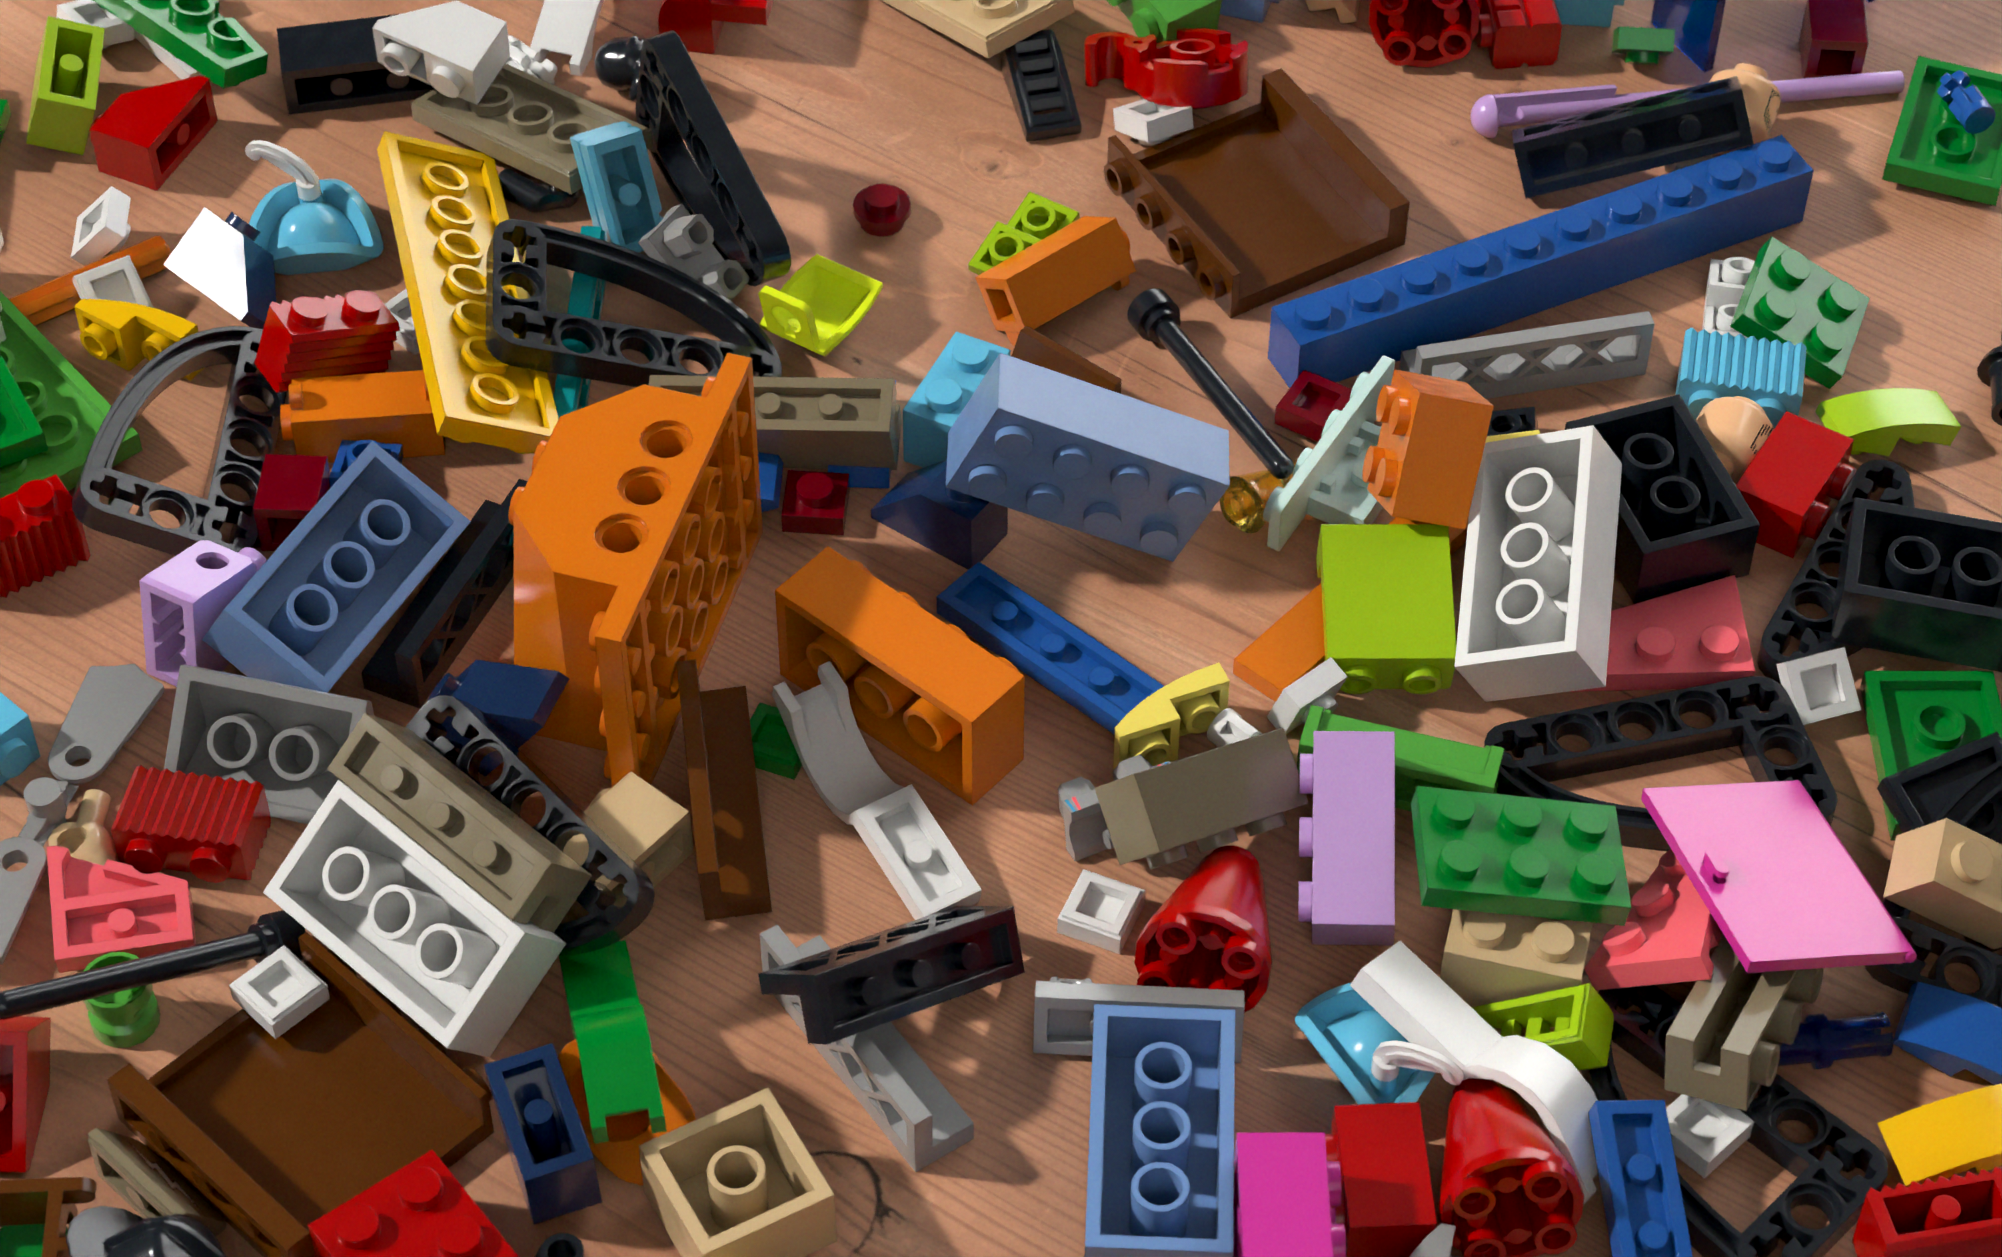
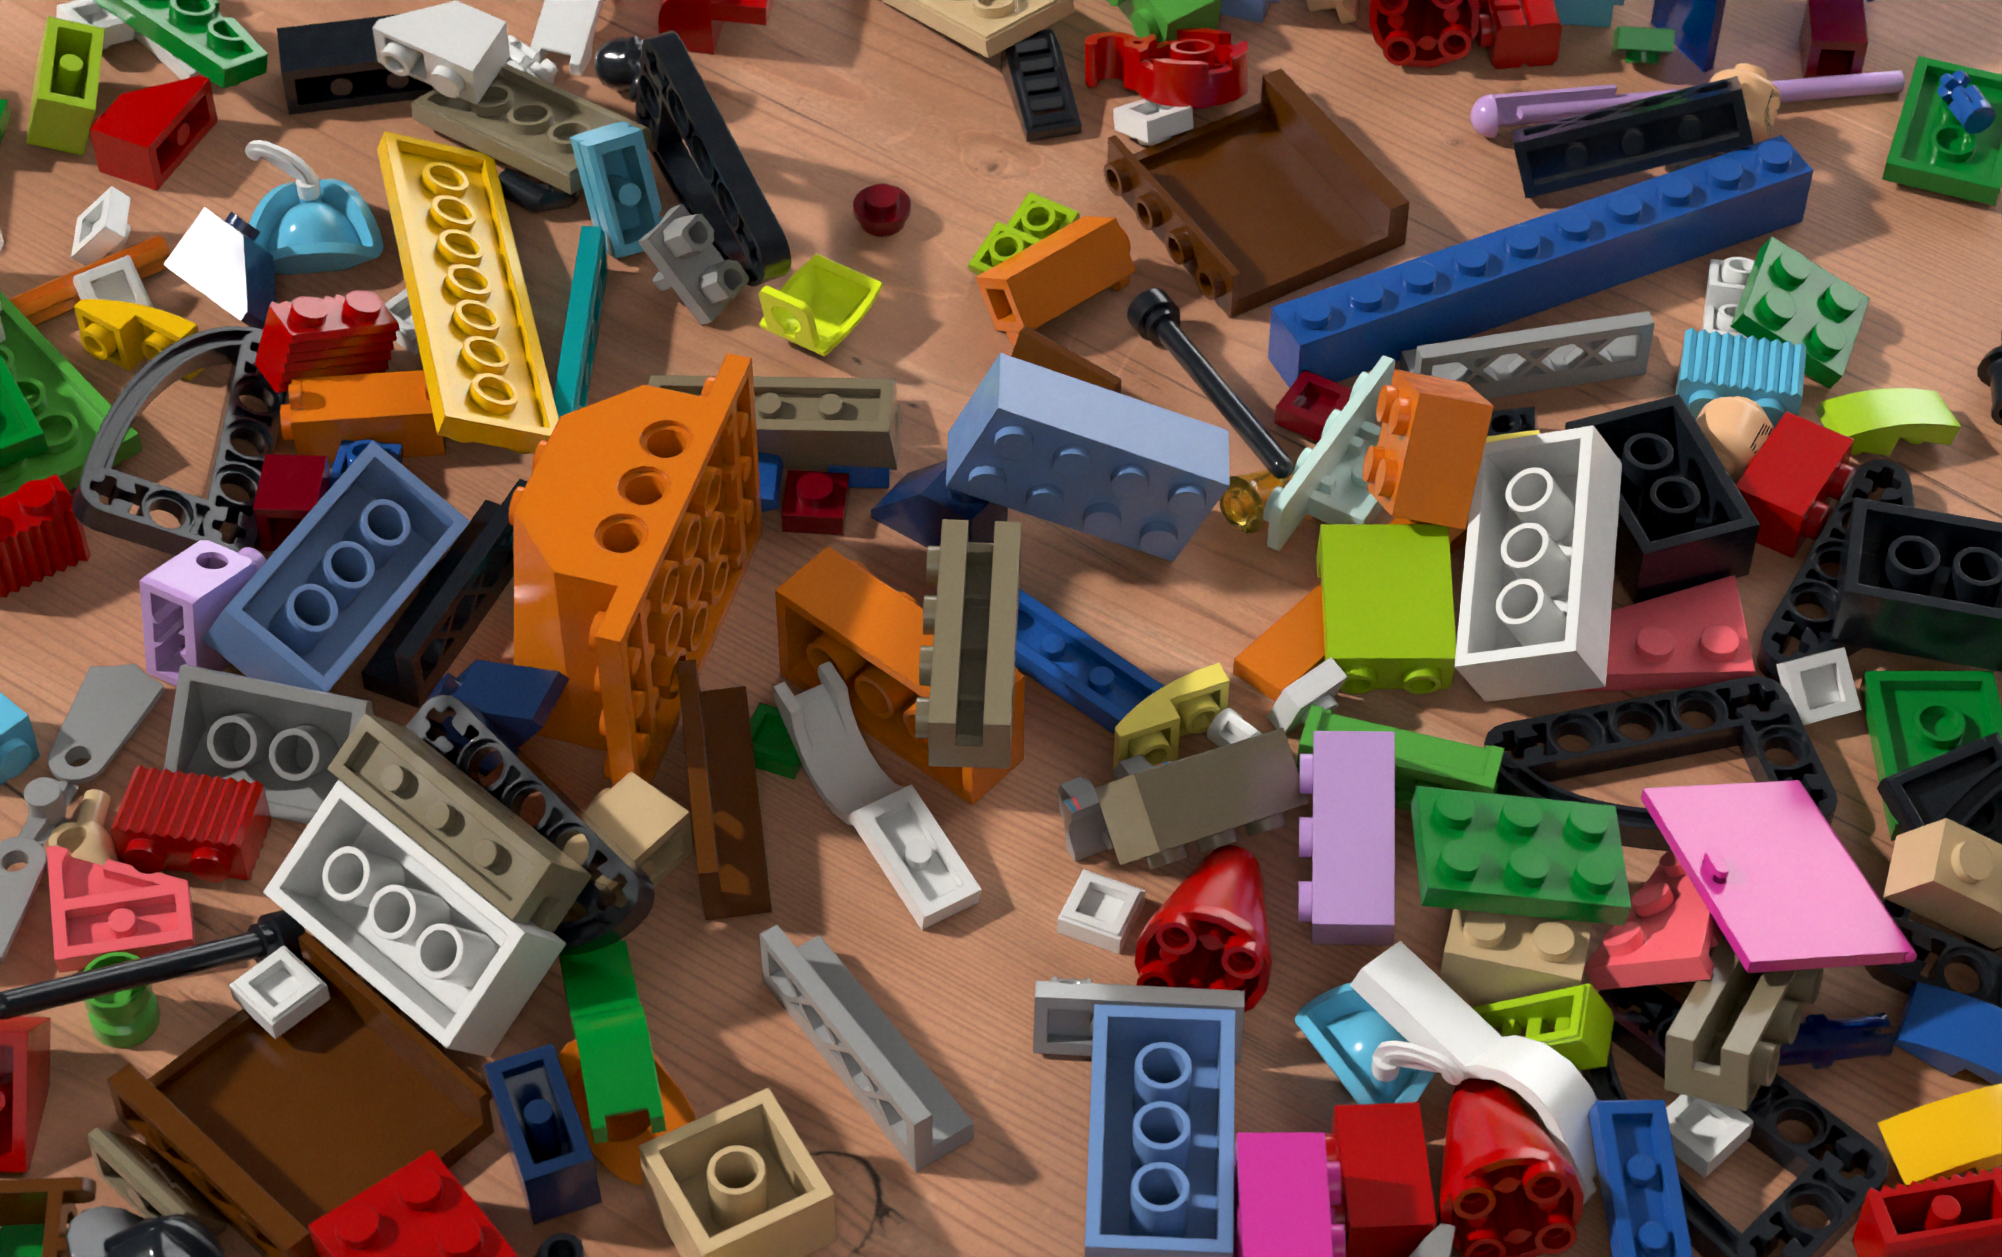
black beam [486,219,782,387] -> none
black fence [758,906,1025,1045] -> none
medium azure brick [903,332,1011,468] -> none
none -> dark tan brick [915,519,1021,769]

